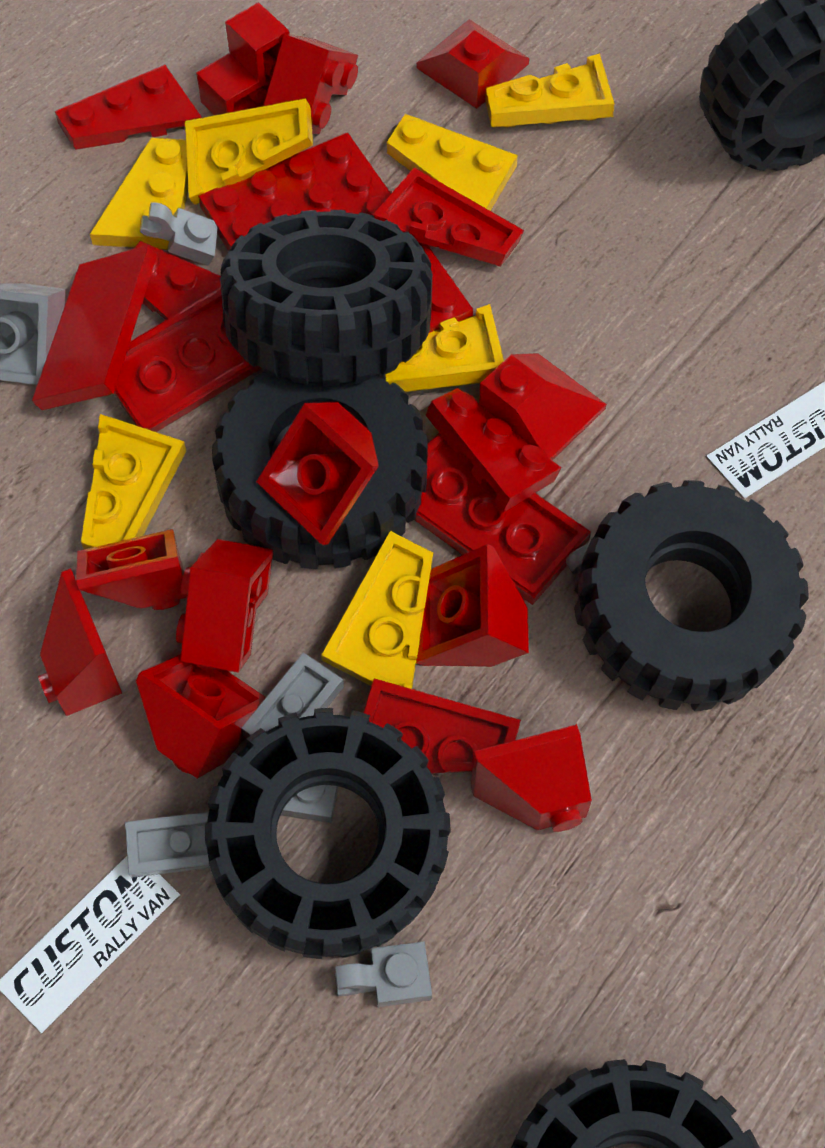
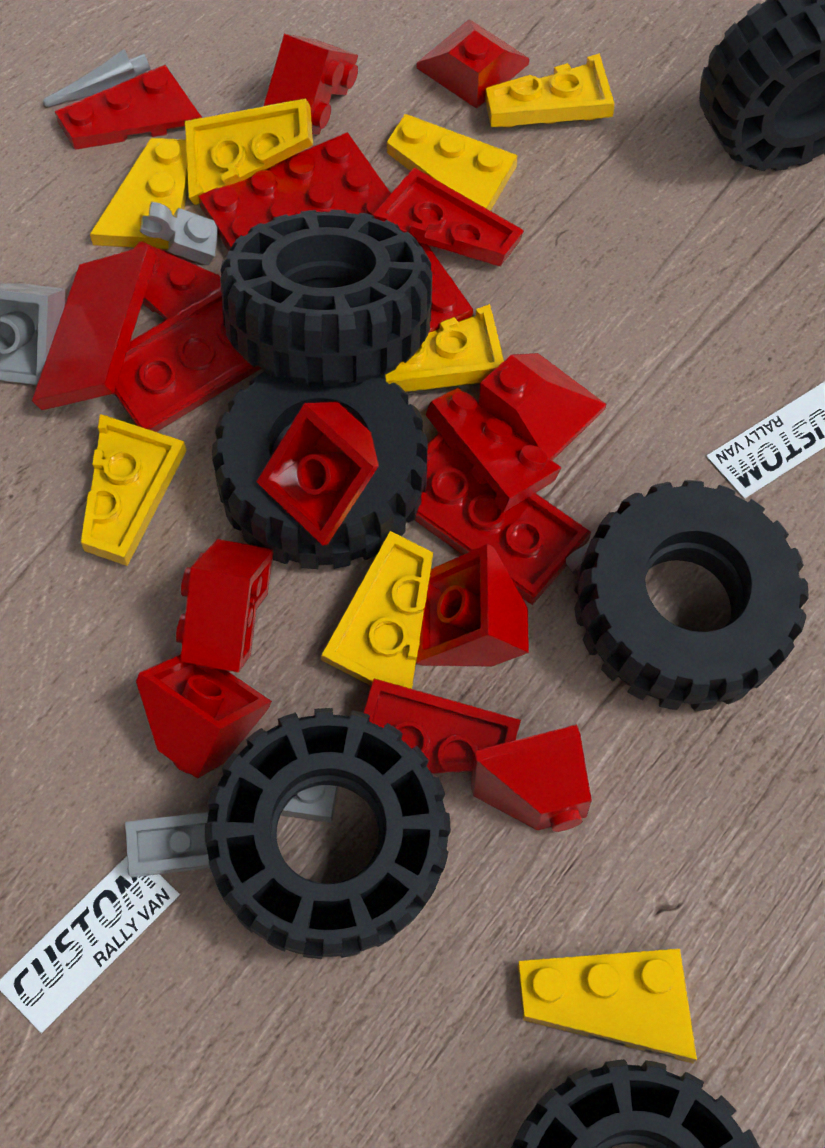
red slope [38,568,122,716] -> none
red slope [76,529,187,610] -> none
red brick [196,2,289,116] -> none
light grey plate [241,652,344,738] -> none
light grey plate [335,941,432,1007] -> none
none -> light grey piece [43,49,151,107]
none -> yellow wing [517,949,697,1064]

